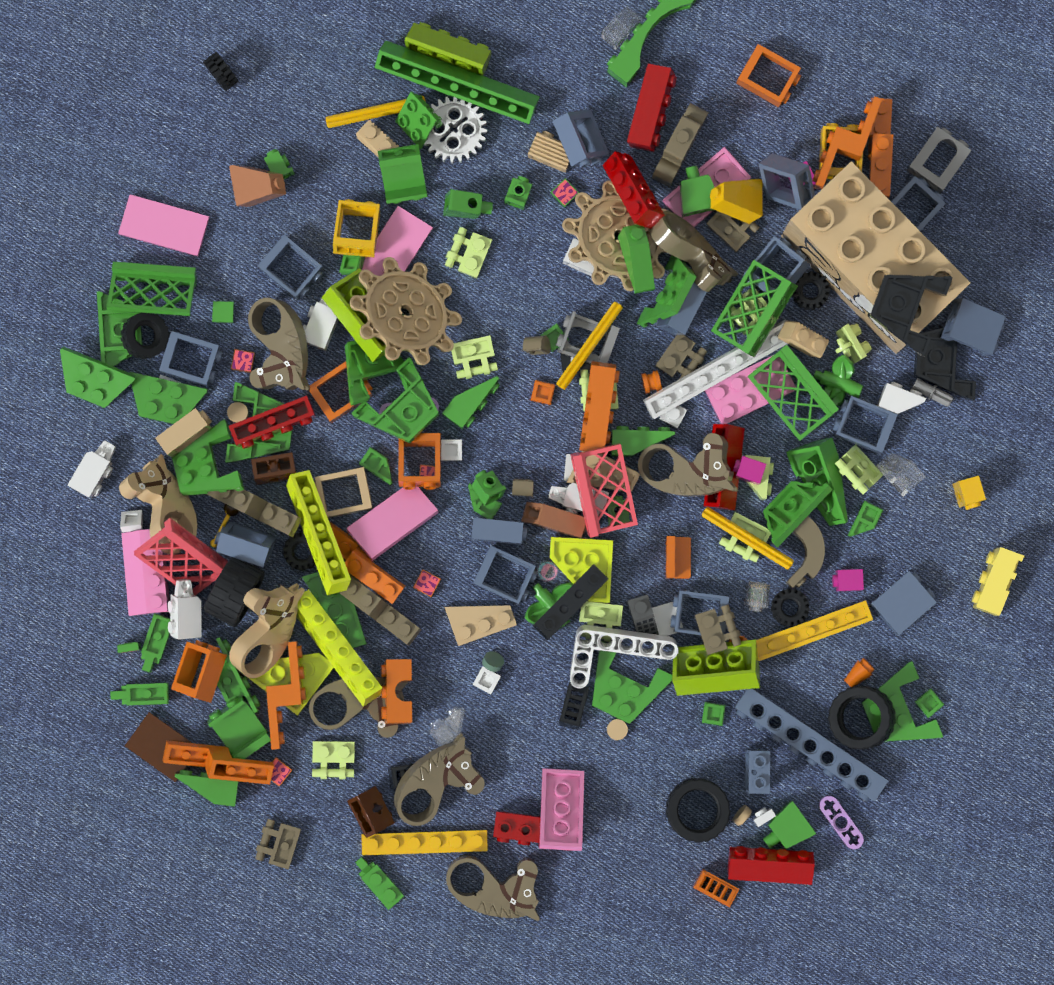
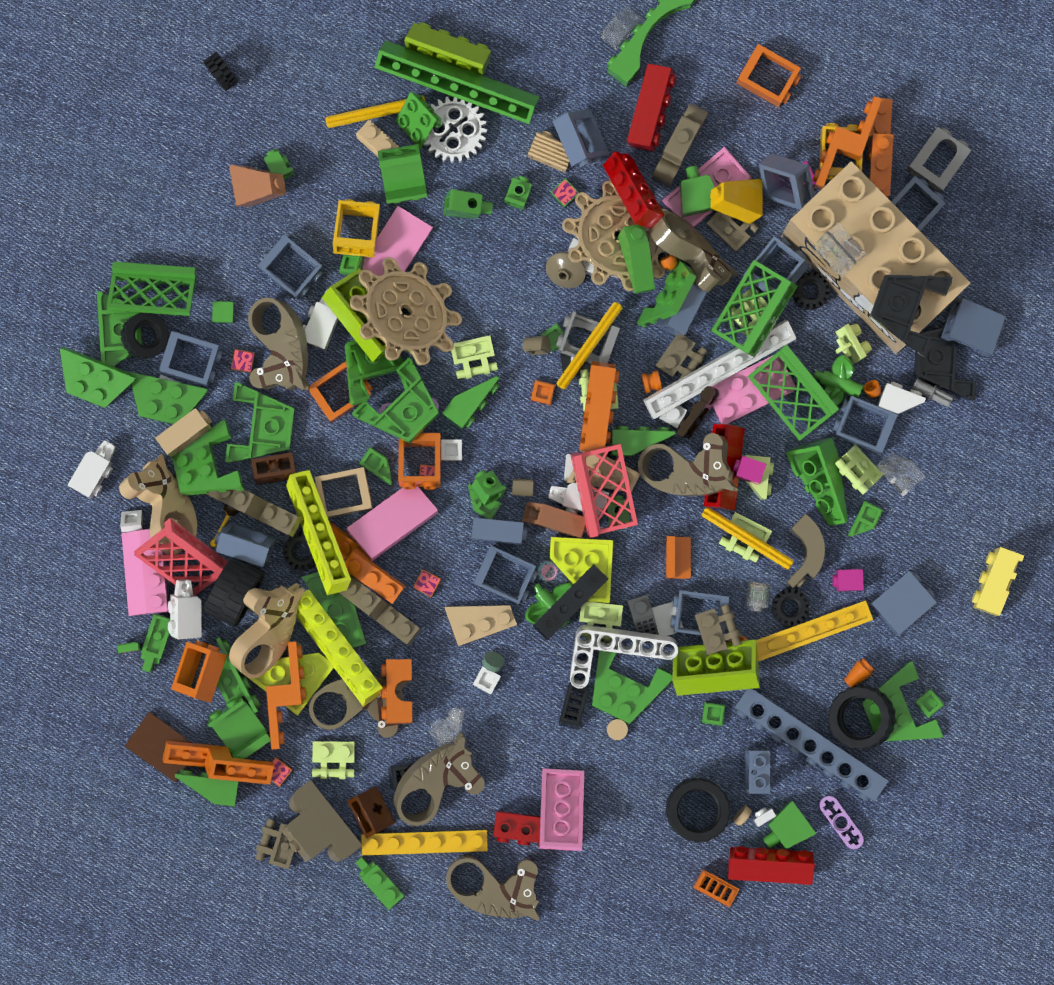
bright green hinge [110,683,169,705] -> none
bright pink tile [118,195,210,257] -> none
tan tile [227,402,249,423] -> none
red brick [229,395,316,449] -> none
yellowish green plate [445,227,492,279] -> none
bright green wing [763,481,833,548] -> none
tan brick [778,320,829,358] -> none
yellow brick [952,476,986,510] -> none
none -> dark tan brick [282,780,363,862]
none -> dark tan dish [546,252,586,288]
none -> orange hinge [659,254,677,271]
none -> dark brown hinge [676,386,719,439]
none -> clear bracket [814,223,867,277]
none -> orange hinge [863,380,881,398]

